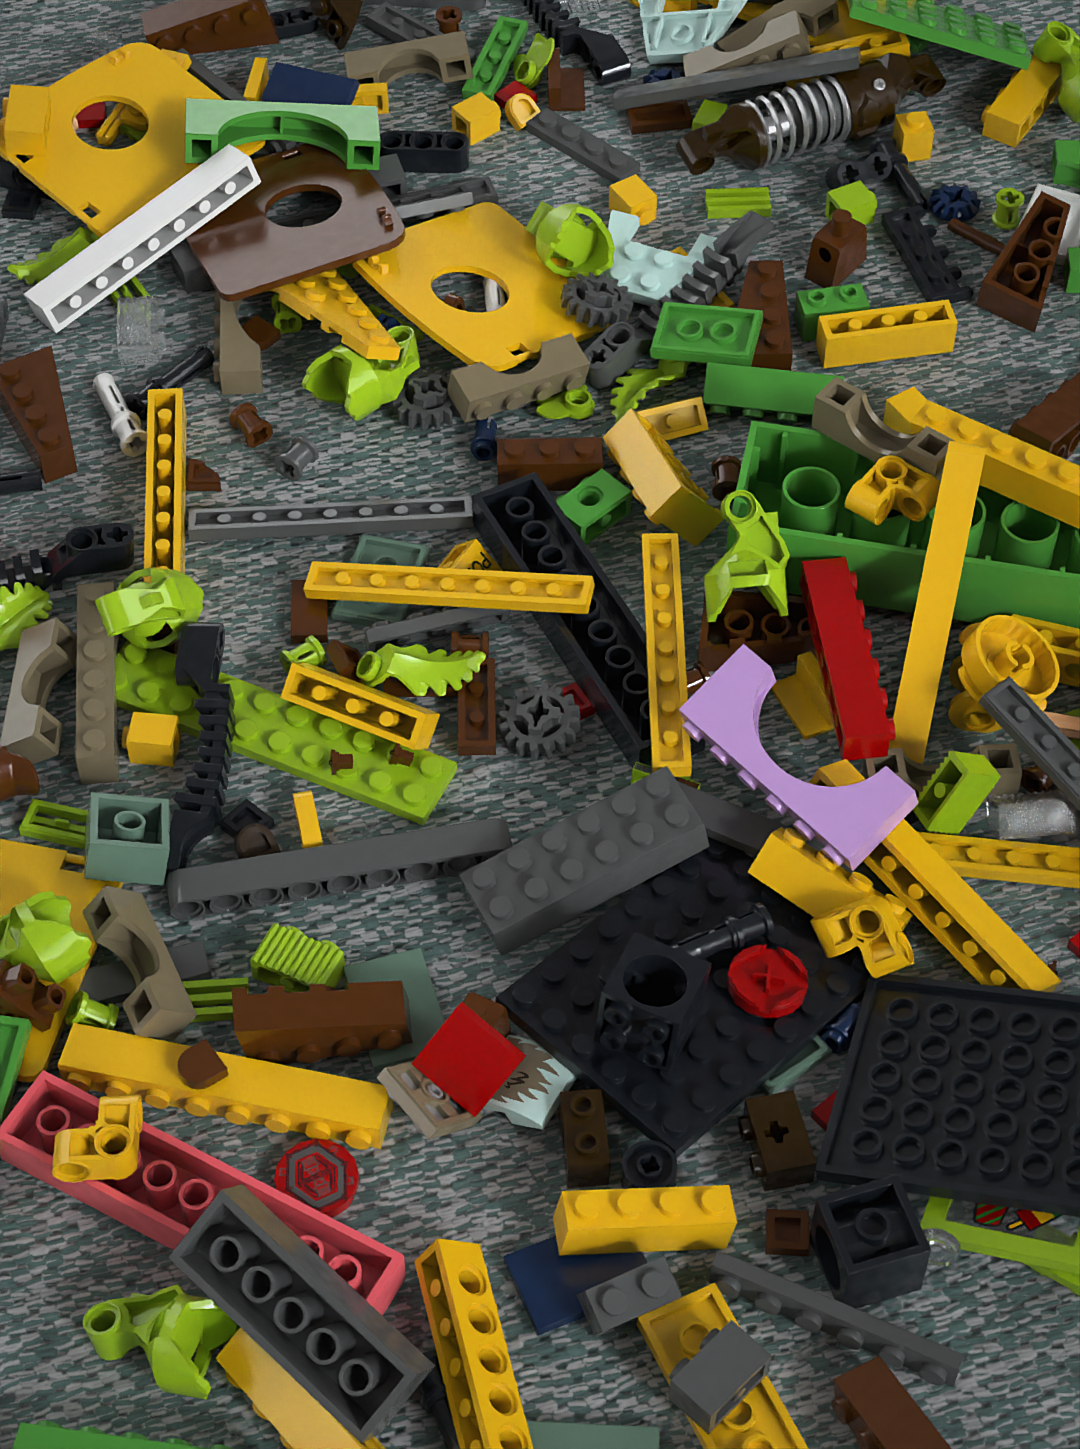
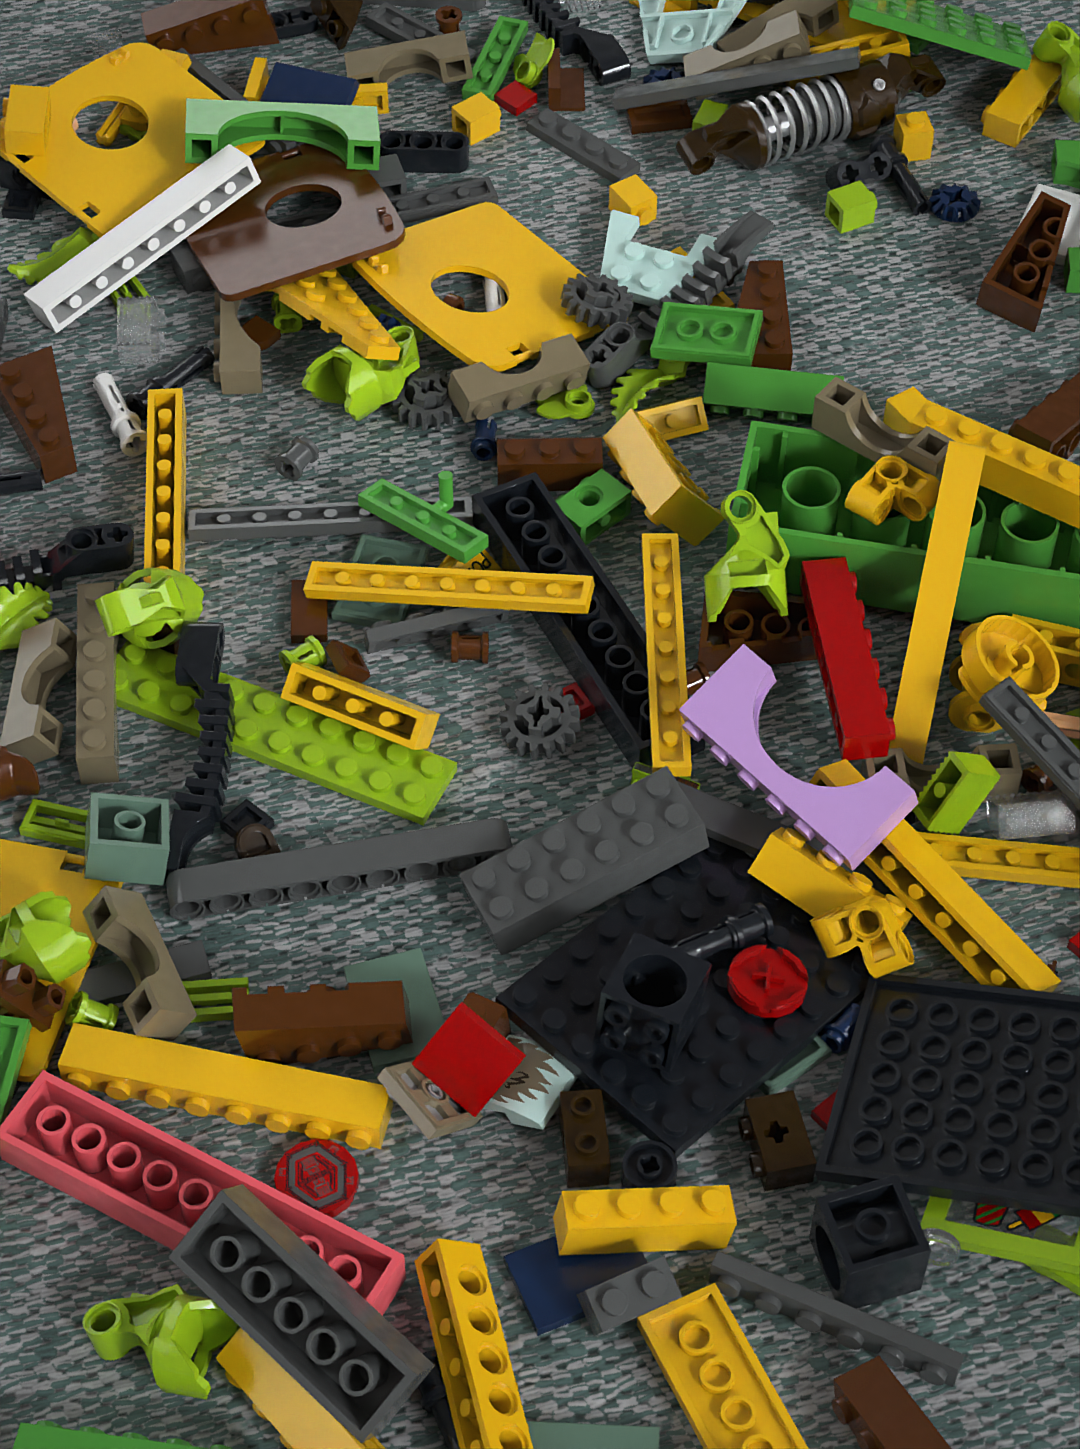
yellow piece [52,1095,143,1183] -> none
red tile [76,101,106,129] -> none
yellow brick [122,712,182,767] -> none
reddish brown tile [178,1039,229,1089] -> none
reddish brown tile [186,459,221,491] -> none
reddish brown bush [229,403,273,448] -> none
lime brick [250,923,345,992] -> none
yellow beam [292,790,323,849] -> none
reddish brown piece [329,750,353,775] -> none
lime plant [356,643,486,696] -> none
reddish brown plate [383,658,496,756] -> none
reddish brown piece [388,743,414,767] -> none
dark grey plate [389,184,474,222] -> none
yellow tile [505,93,541,131] -> none
lime piece [525,201,615,277] -> none
dark grey brick [669,1320,771,1434] -> none
lime tile [705,187,772,219] -> none
reddish brown bush [711,456,741,501] -> none
reddish brown tile [765,1209,810,1256] -> none
yellow panel [771,651,834,740] -> none
bright green brick [794,283,870,342] -> none
reddish brown torso [805,209,867,288] -> none
yellow brick [815,300,958,369] -> none
black hinge [881,205,974,304] -> none
reddish brown piece [947,218,1006,256] -> none
lime bush [992,188,1024,230] -> none
none -> bright green plate [358,471,489,564]

